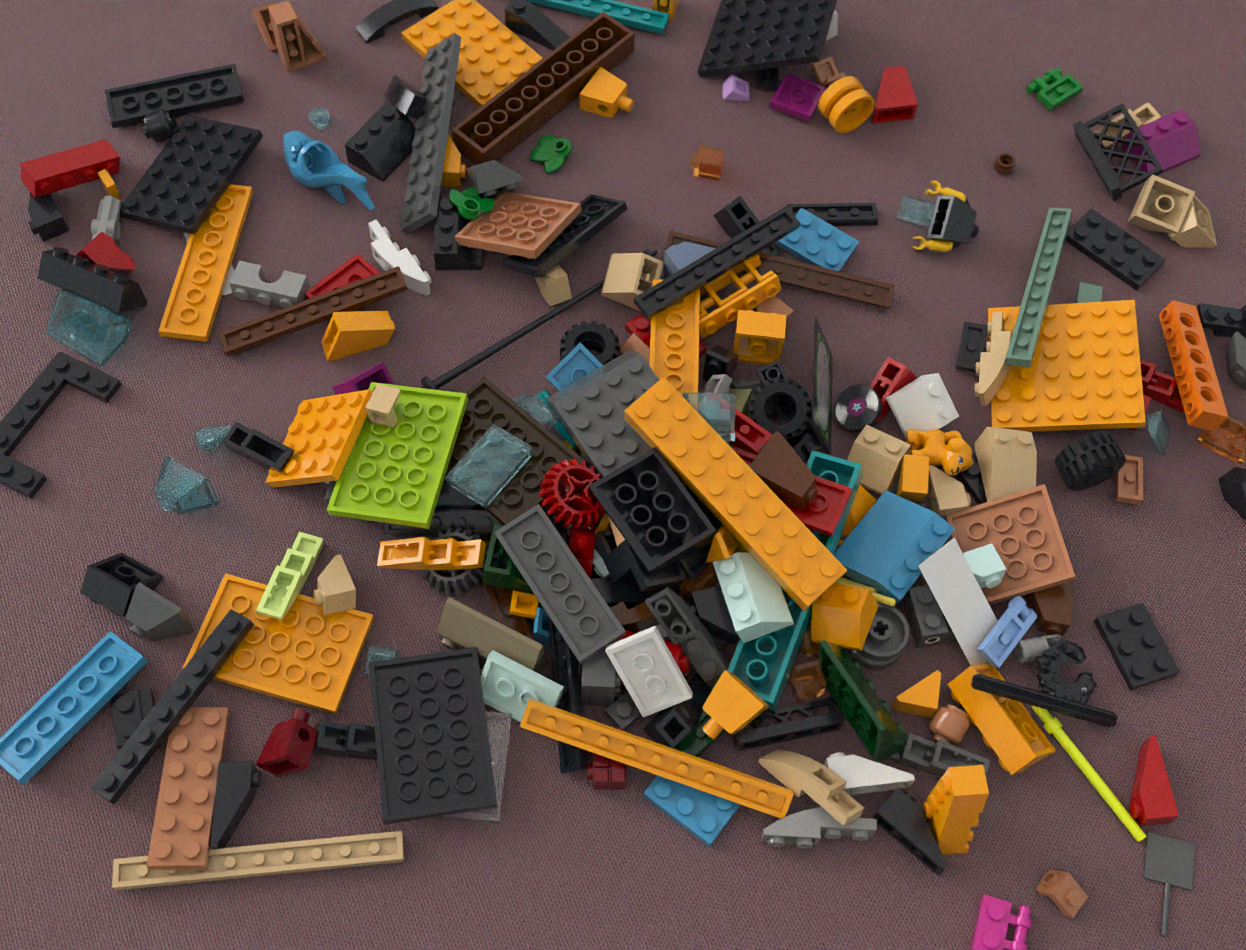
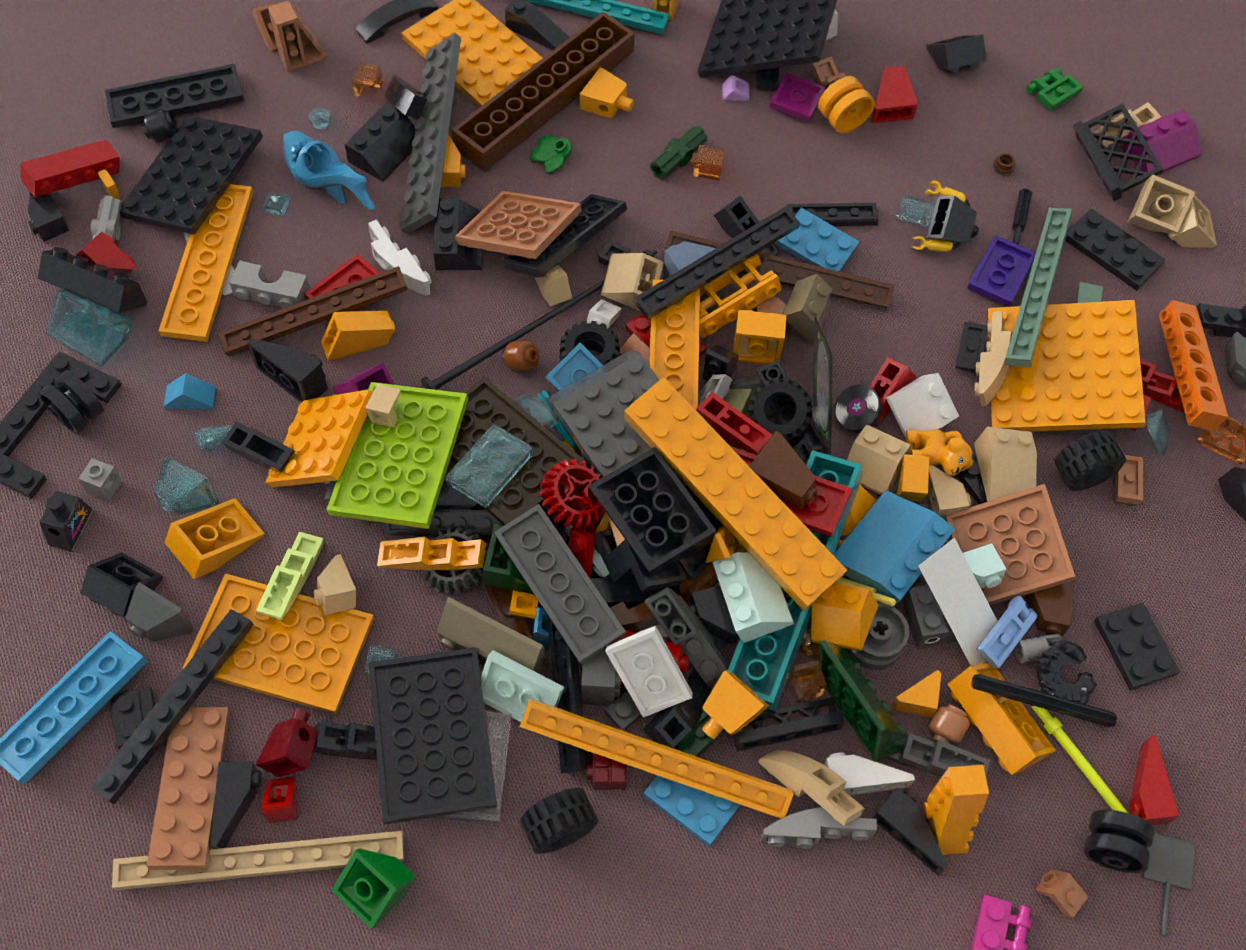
green plate [449,187,494,219] -> none
dark grey slope [465,160,523,198] -> none
clear light blue slope [683,393,736,443] -> none
none -> black wheel [38,370,104,434]
none -> black torso [40,491,94,552]
none -> light grey brick [78,458,122,501]
none -> dark azure slope [163,373,217,410]
none -> light orange slope [165,498,265,579]
none -> black slope [247,338,328,403]
none -> clear light blue slope [261,192,291,216]
none -> red slope [261,776,298,823]
none -> green slope [331,848,416,929]
none -> clear orange panel [352,63,383,96]
none -> dark orange head [504,340,539,372]
none -> black tyre [520,788,599,854]
none -> white bracket [587,299,622,329]
none -> black plate [598,240,630,266]
none -> dark green piece [650,125,707,179]
none -> dark tan slope [783,274,832,345]
none -> black slope [926,34,987,73]
none -> dark purple plate [967,235,1036,307]
none -> black axle [1012,189,1033,245]
none -> black wheel [1084,809,1155,873]

